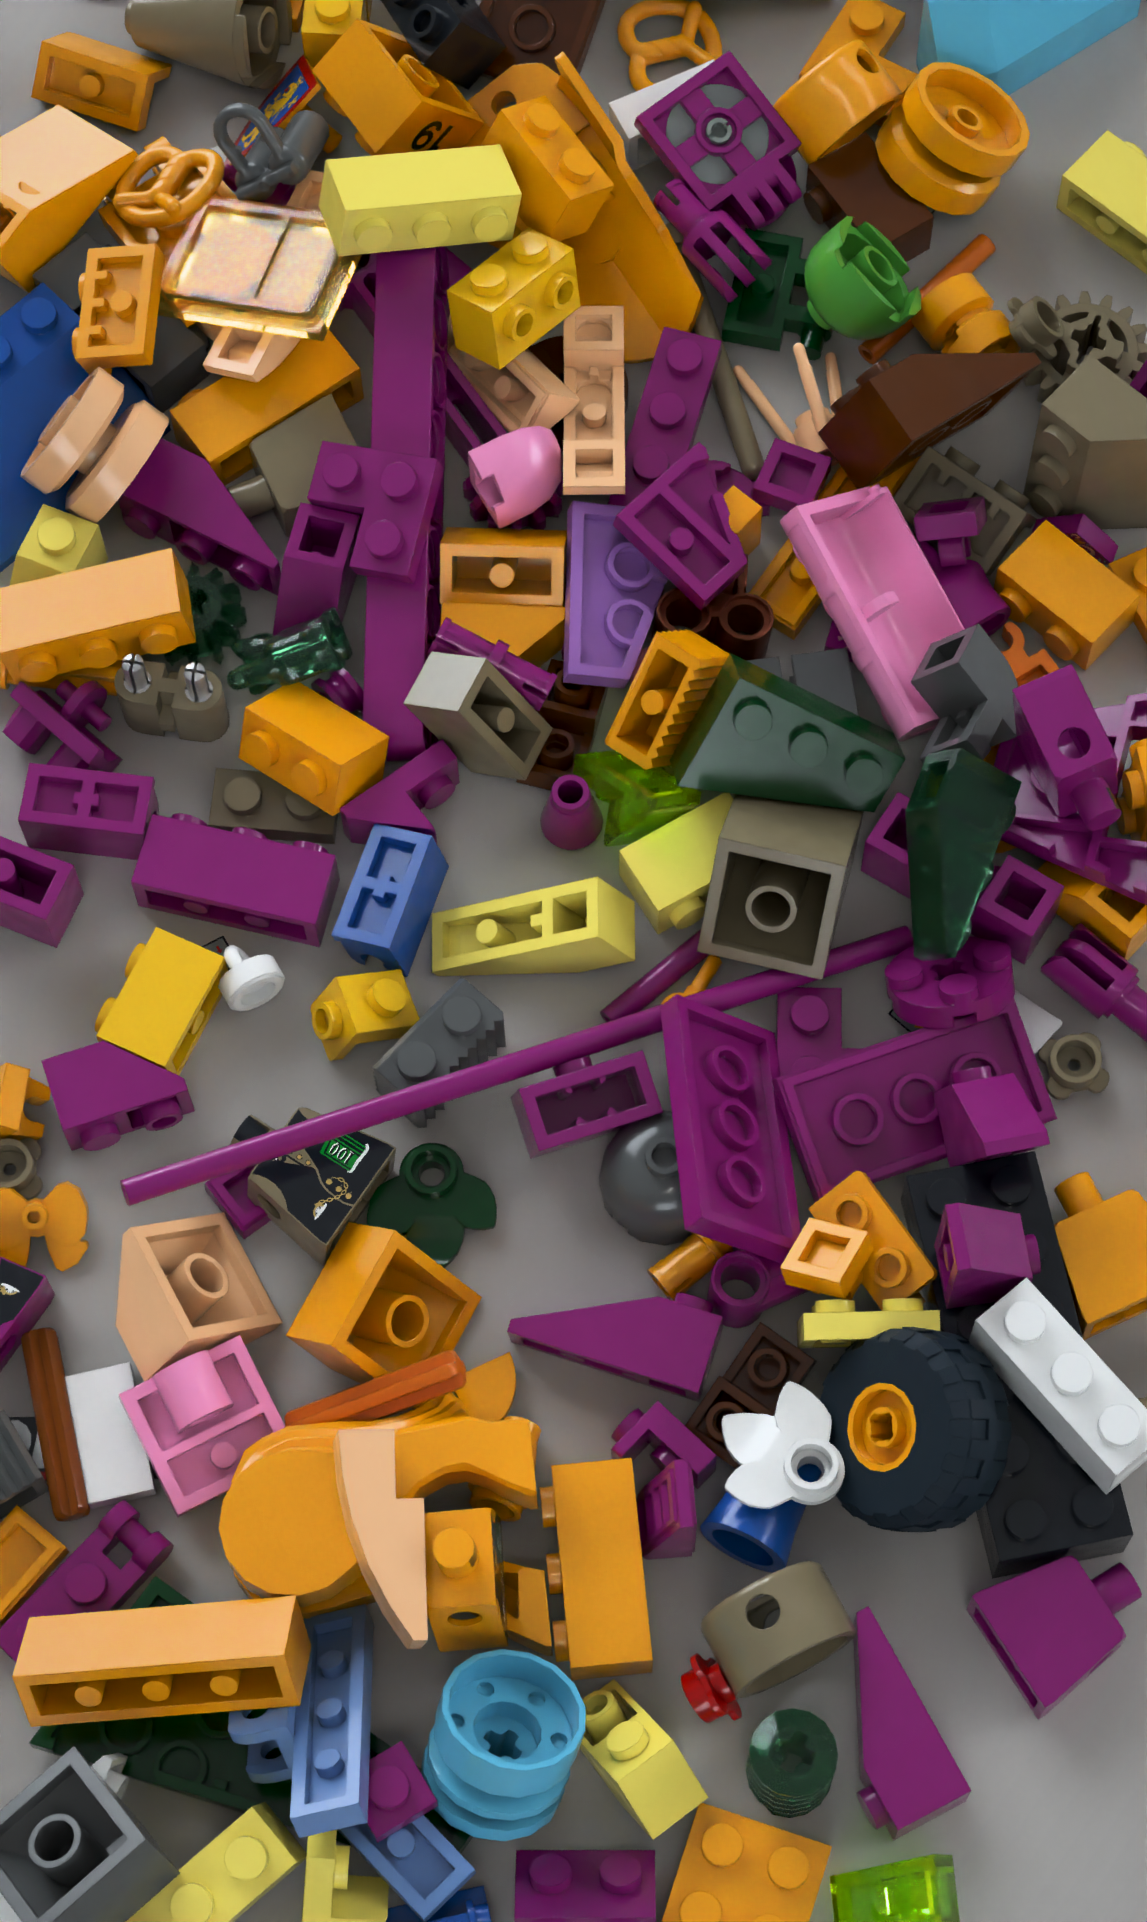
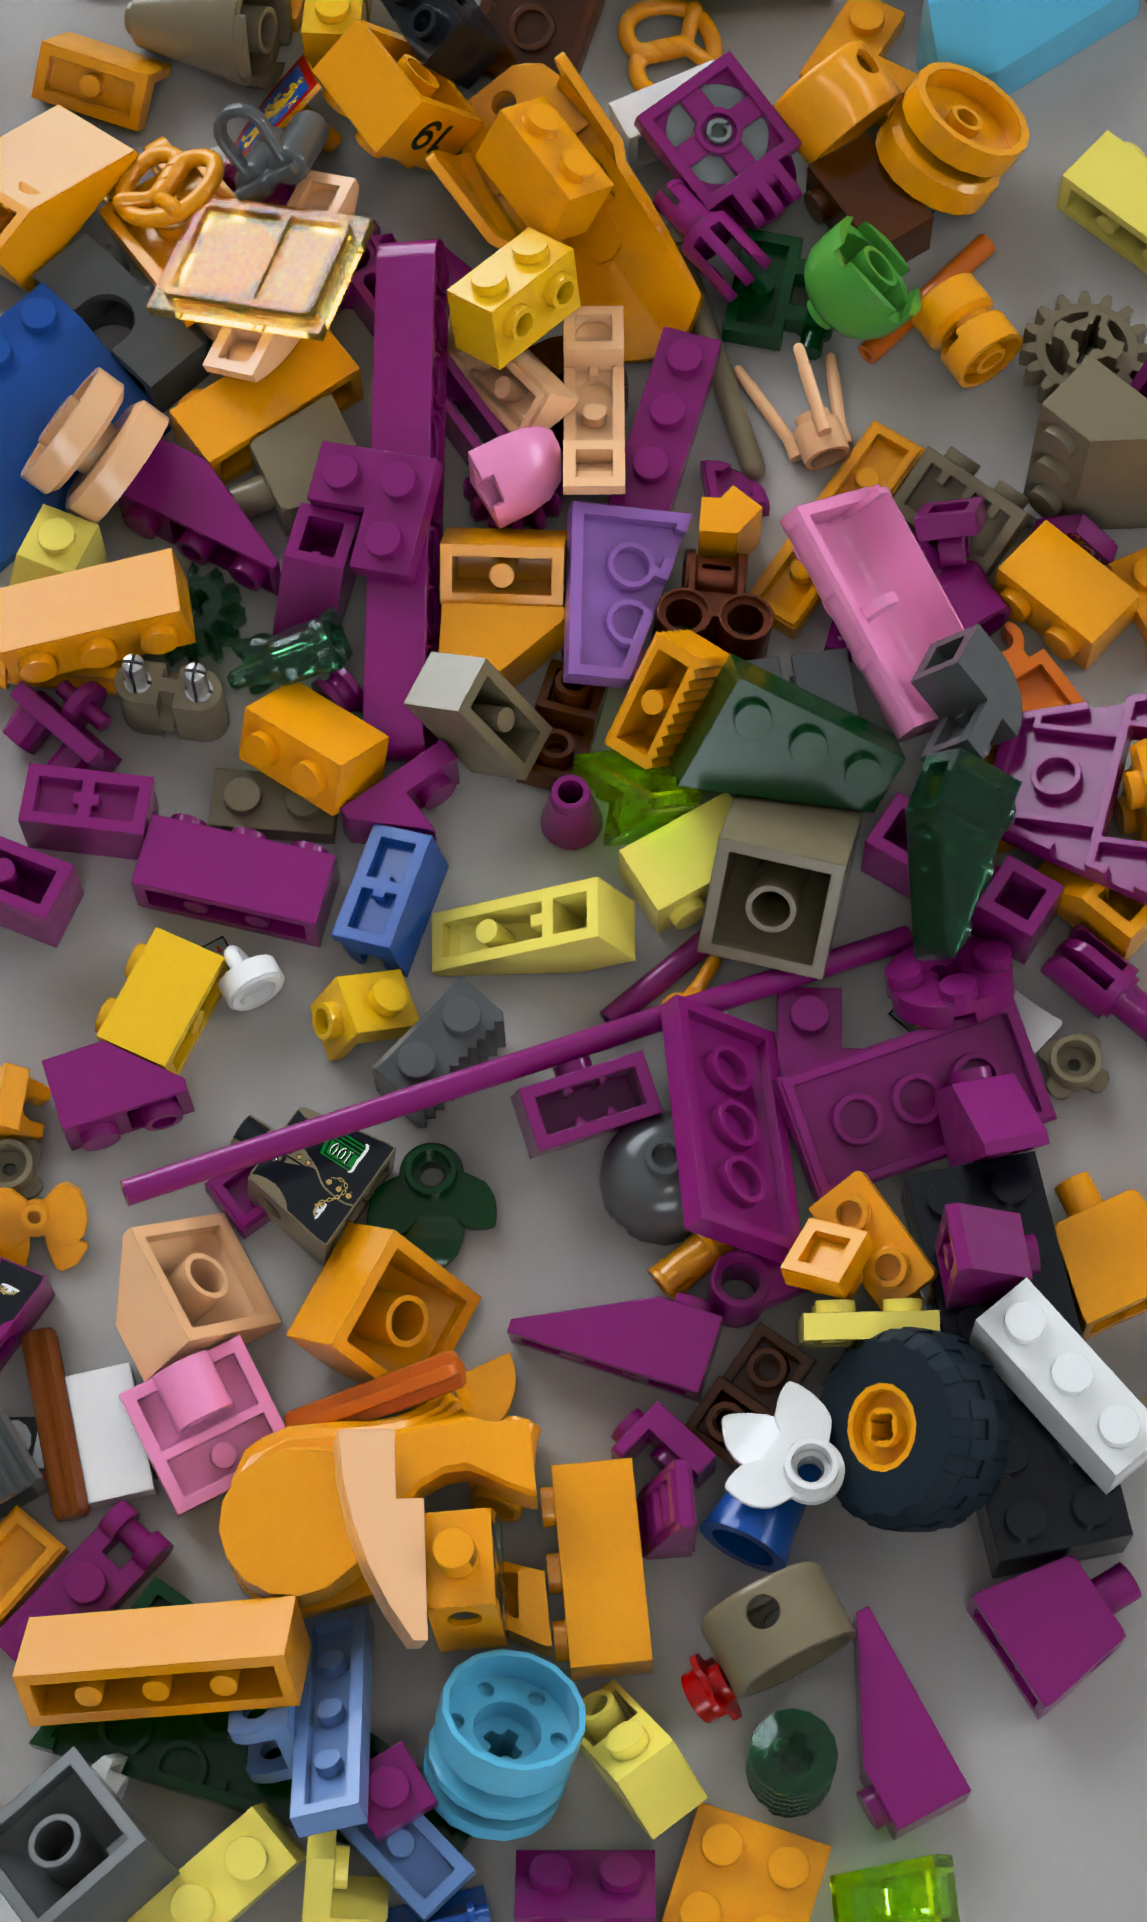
light orange bracket [72,243,165,375] -> none
light yellow brick [319,144,522,257] -> none
magenta pin [428,617,558,711] -> none
magenta wing [613,442,748,610] -> none
magenta tile [752,438,832,512] -> none
reddish brown slope [818,353,1042,489] -> none
dark tan plate [1007,296,1064,360] -> none
magenta torso [1012,664,1122,831] -> none

